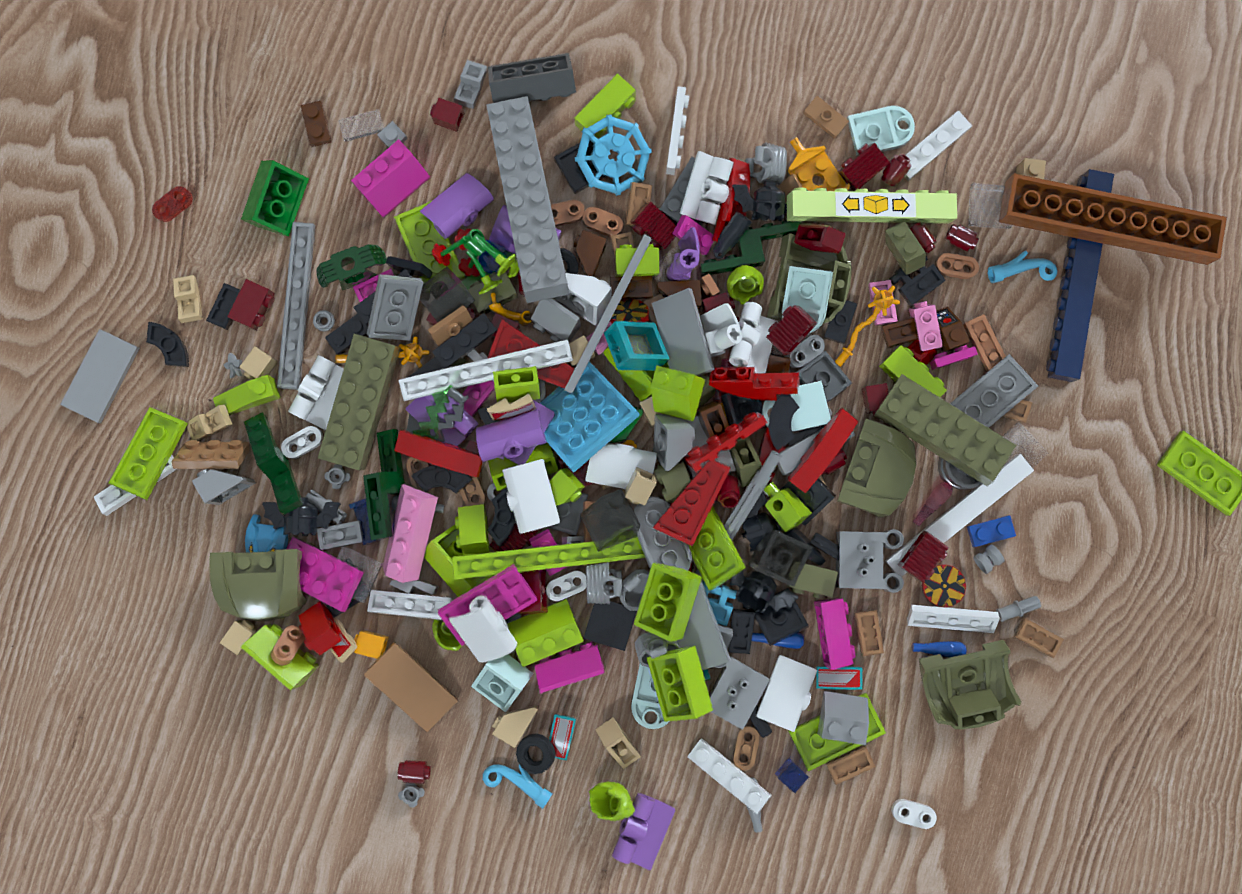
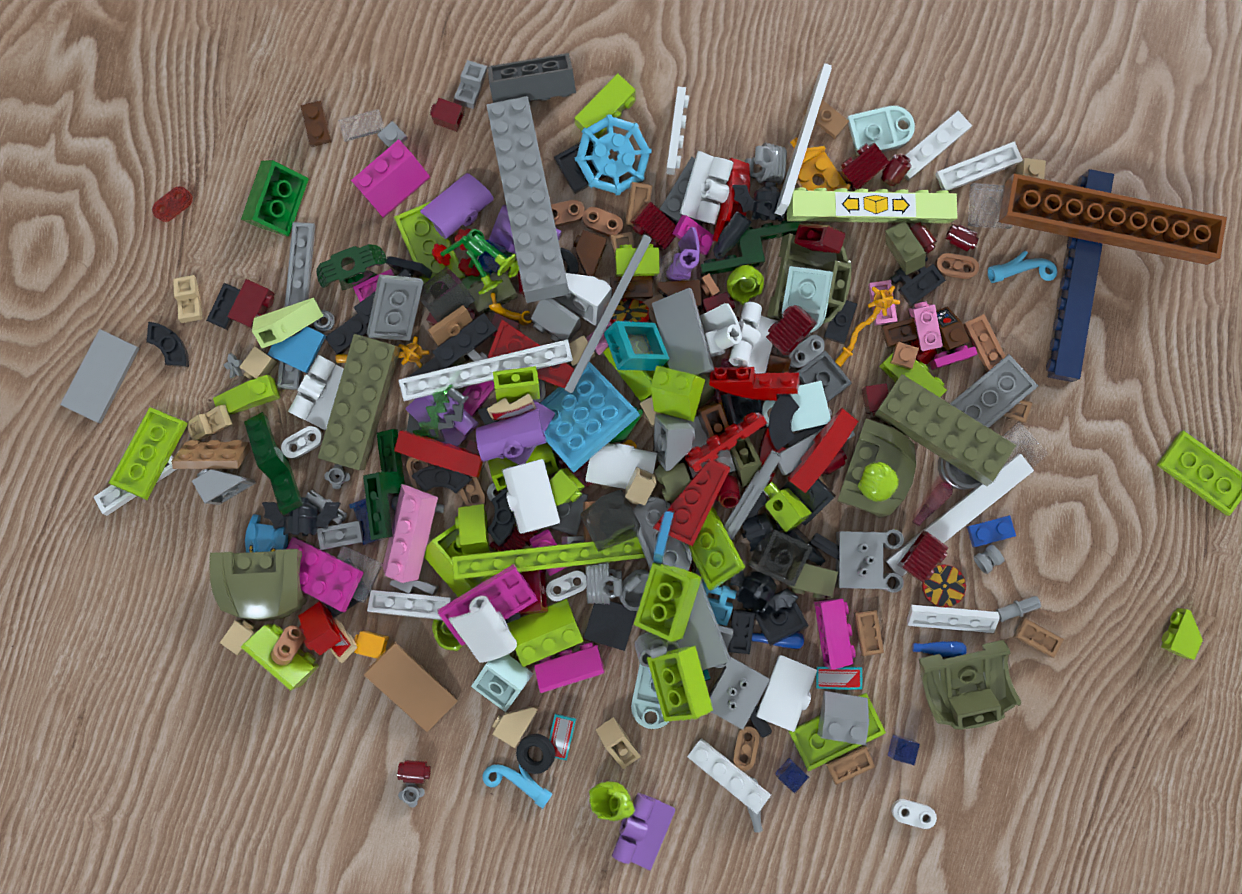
none -> yellowish green slope [252,298,323,348]
none -> dark azure tile [267,326,326,374]
none -> dark azure tile [653,511,673,564]
none -> white tile [775,63,832,216]
none -> lime hair [857,462,899,502]
none -> clear blue brick [888,734,920,766]
none -> nougat plate [890,342,919,370]
none -> white plate [935,142,1022,191]
none -> lime slope [1161,608,1203,660]

